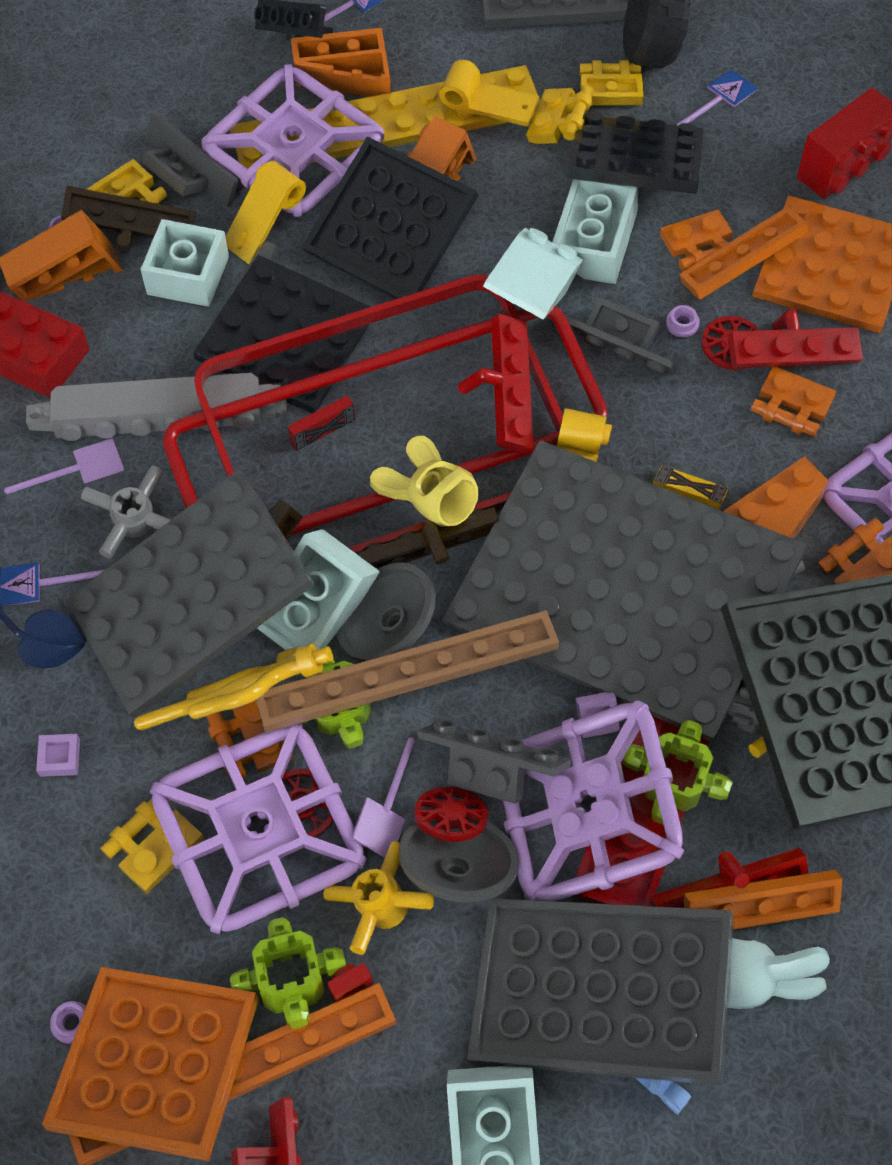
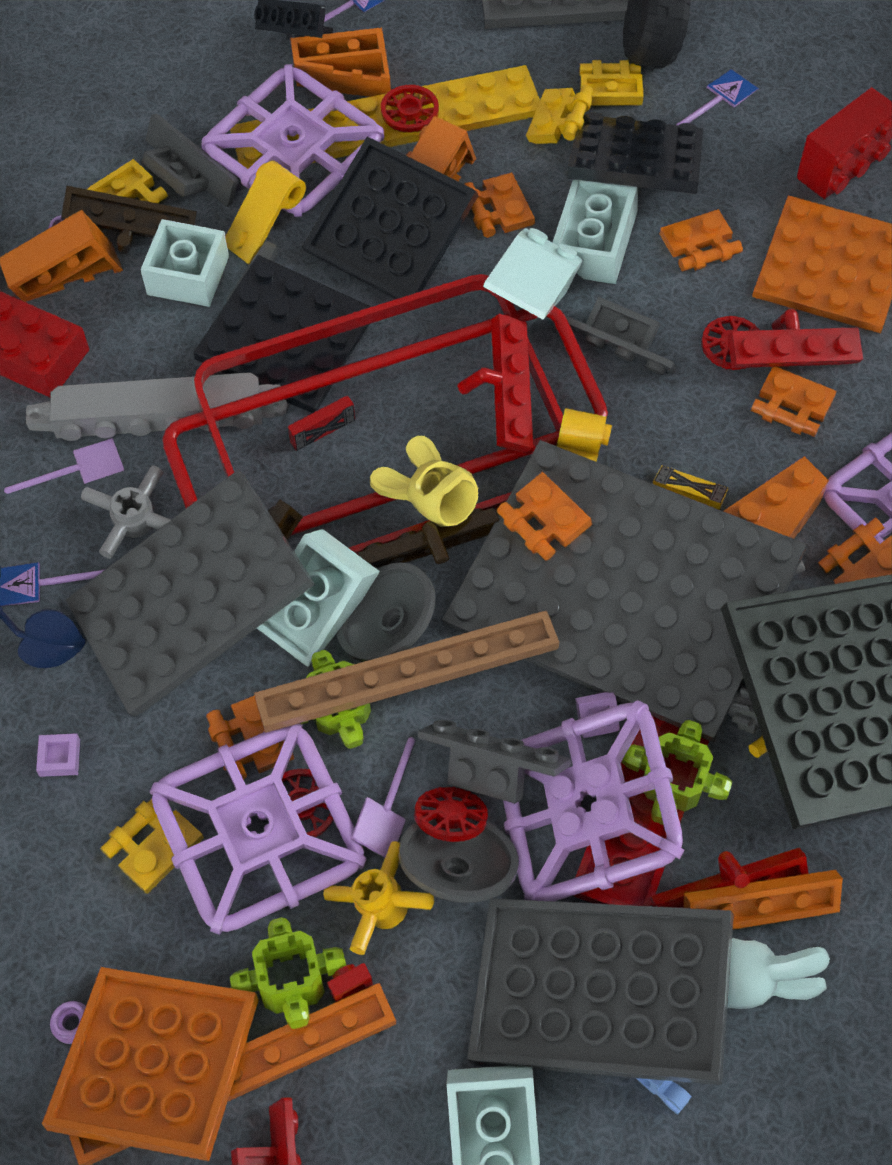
yellow plant [134,644,333,730] -> none
yellow door [439,60,539,127] -> none
lavender plate [666,305,700,337] -> none
orange plate [679,206,809,300] -> none
none -> red wheel [381,85,439,133]
none -> orange plate [464,172,535,238]
none -> orange plate [497,471,592,561]

